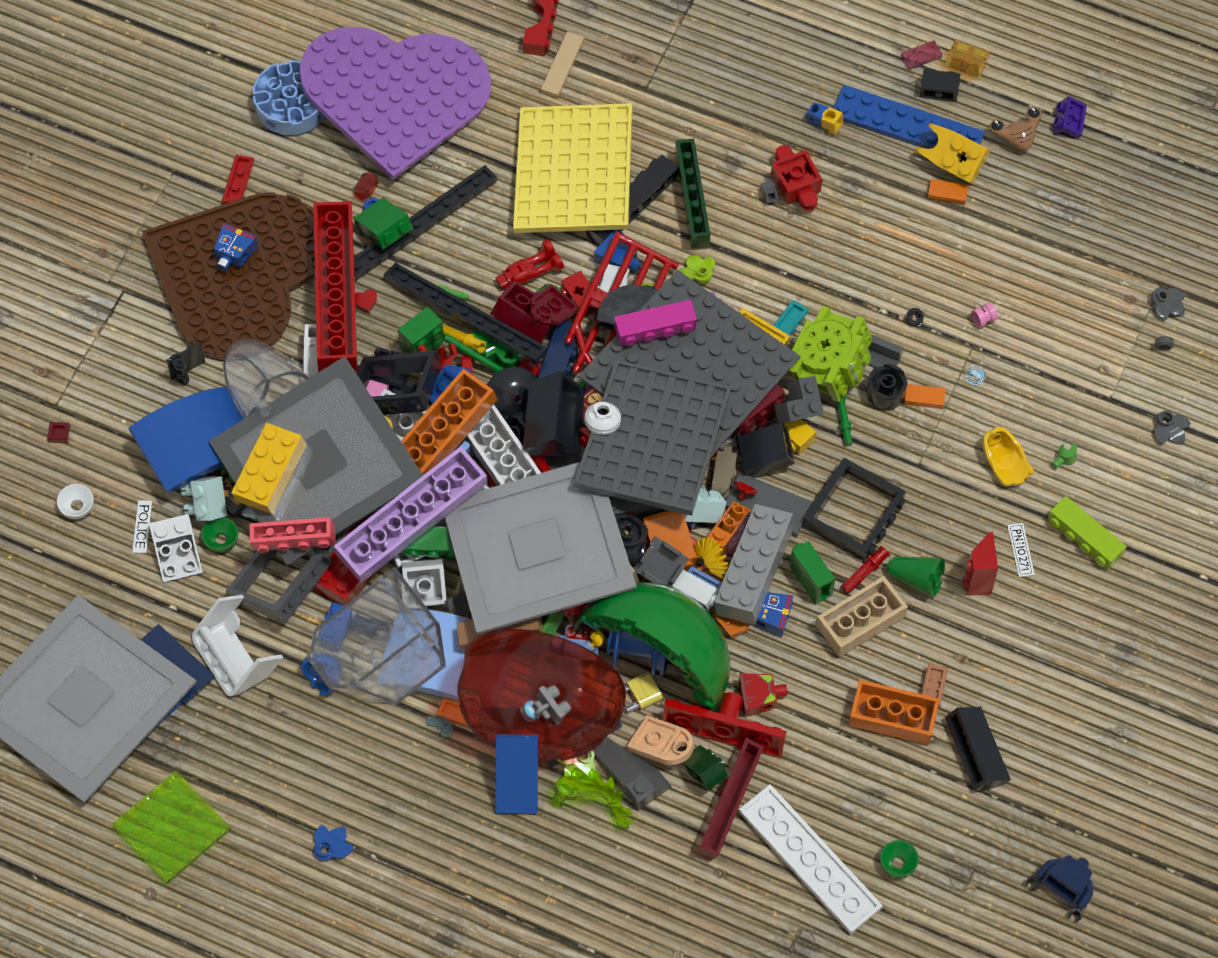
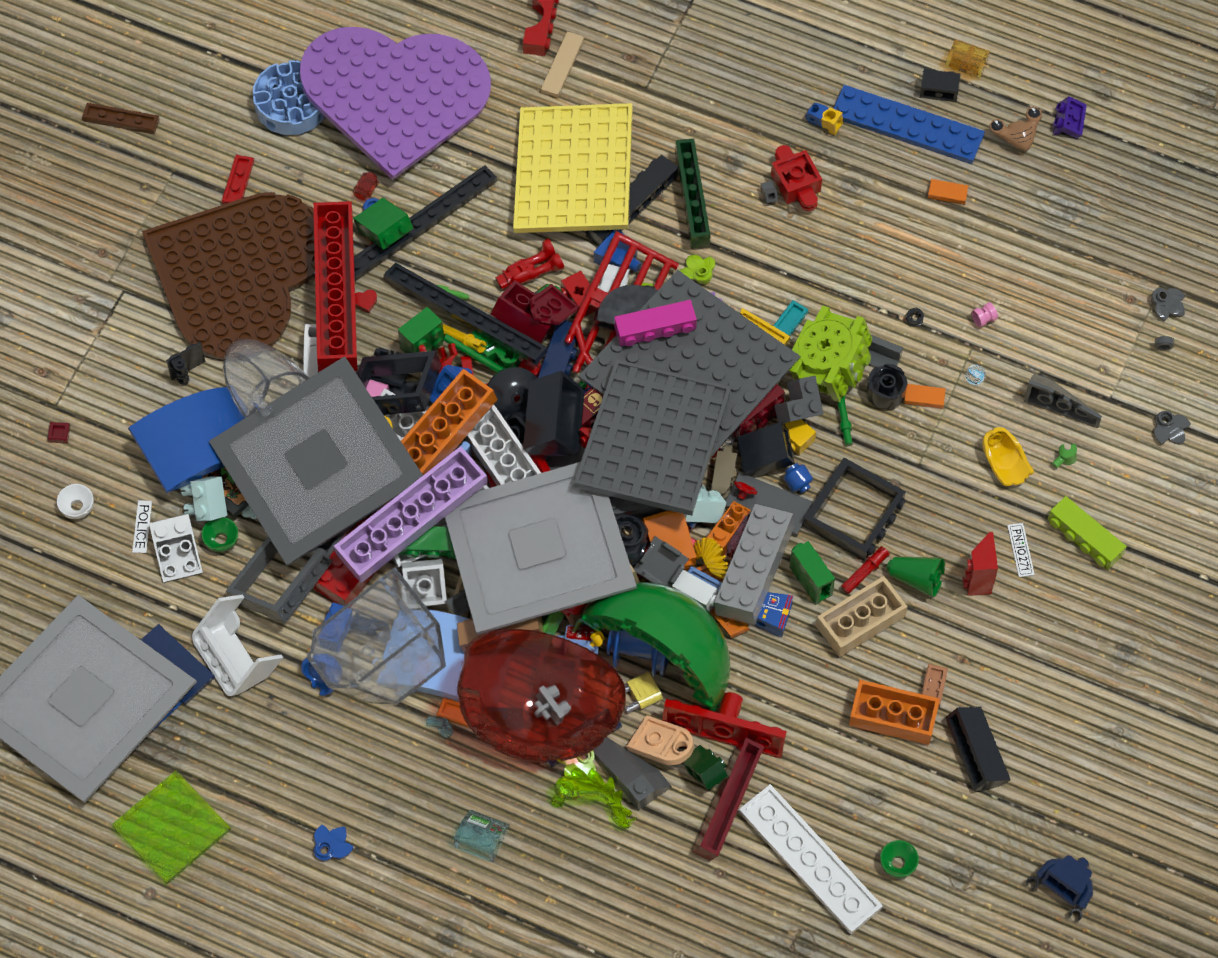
blue torso [214,223,258,271] -> none
yellow brick [231,423,307,515] -> none
coral brick [250,517,336,553] -> none
blue tile [496,734,538,814] -> none
tile [521,700,541,722] -> none
white piece [584,402,621,435] -> none
red torso [738,673,787,717] -> none
clear pink tile [901,40,943,70] -> none
yellow brick [916,123,991,184] -> none
none -> reddish brown tile [82,102,160,135]
none -> clear light blue slope [454,810,509,862]
none -> blue head [784,463,813,494]
none -> dark grey wedge [1024,374,1102,428]

